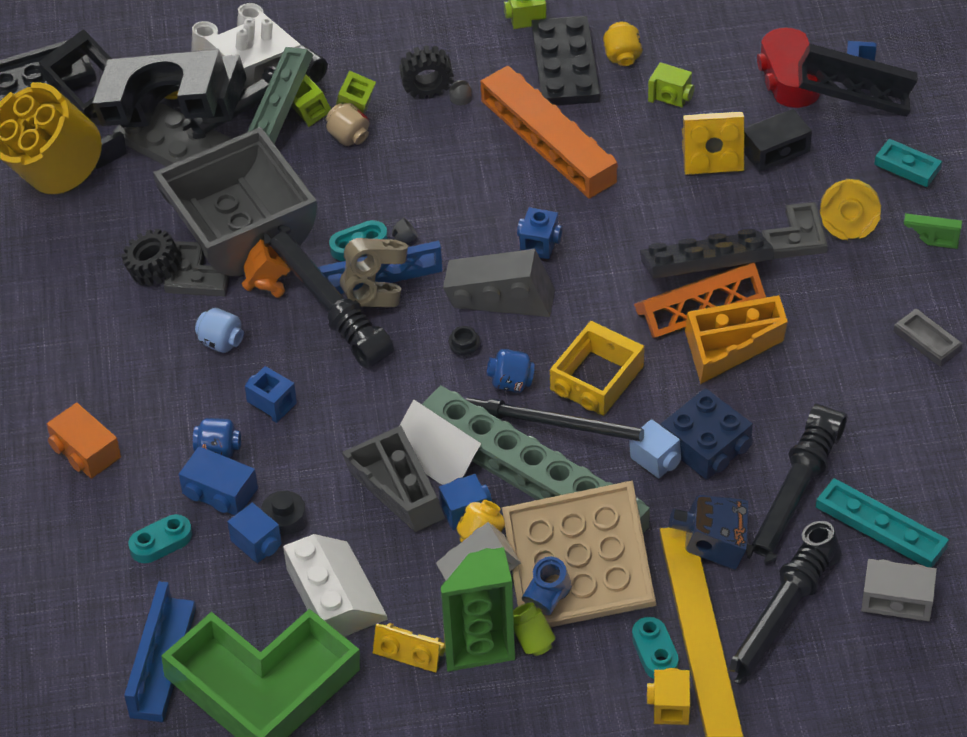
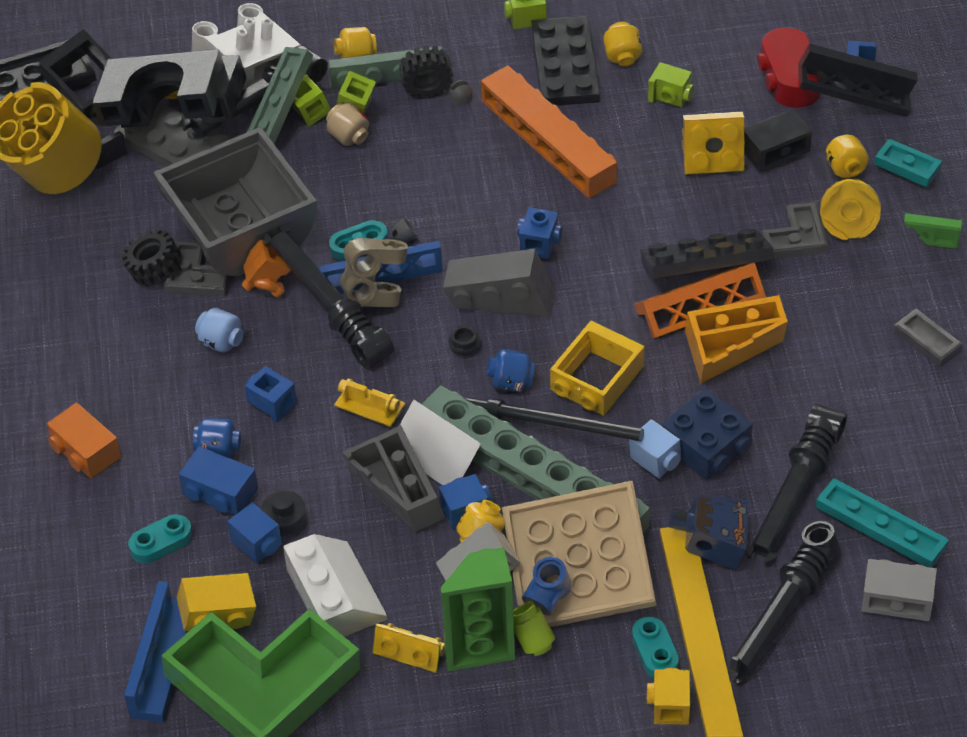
none -> yellow brick [176,573,256,631]
none -> sand green plate [328,46,442,89]
none -> yellow head [334,27,377,59]
none -> yellow hinge [334,378,405,427]
none -> yellow head [825,134,869,179]

